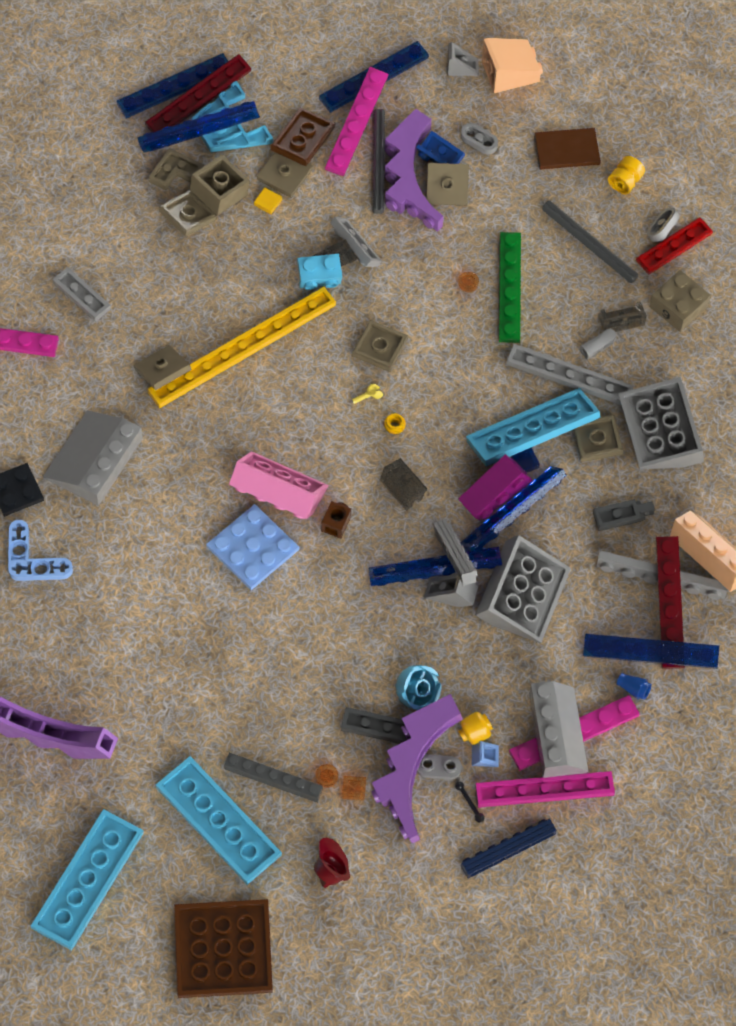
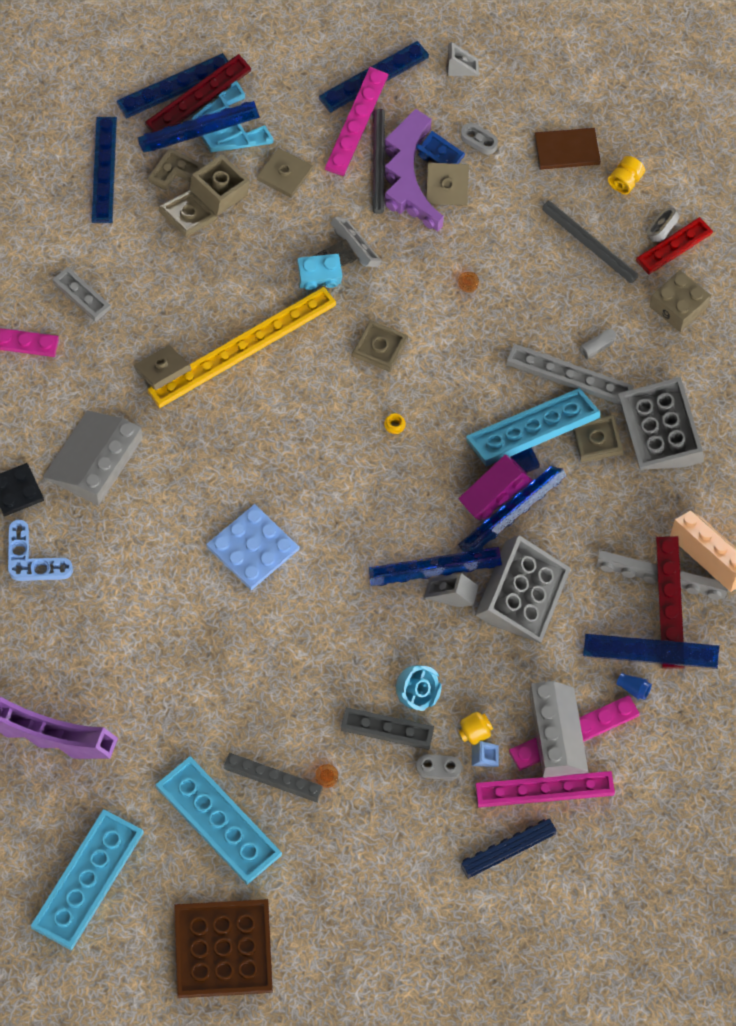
bright pink slope [229,451,329,519] -> none
yellow tile [254,188,282,214] -> none
reddish brown tile [270,107,335,166] -> none
dark red piece [314,837,350,888] -> none
reddish brown brick [321,501,352,539] -> none
clear orange tile [342,776,366,801] -> none
light yellow hand [352,384,383,404] -> none
medium lavender arch [371,694,463,843] -> none
clear smoke hinge [380,458,427,511] -> none
light grey piece [433,519,478,586] -> none
black hinge [455,782,485,823] -> none
light nougat slope [481,38,543,93] -> none
green plate [499,232,521,343] -> none
dark grey hinge [593,499,655,531] -> none
clear smoke hinge [598,301,647,332] -> none
none -> clear blue plate [92,117,117,223]

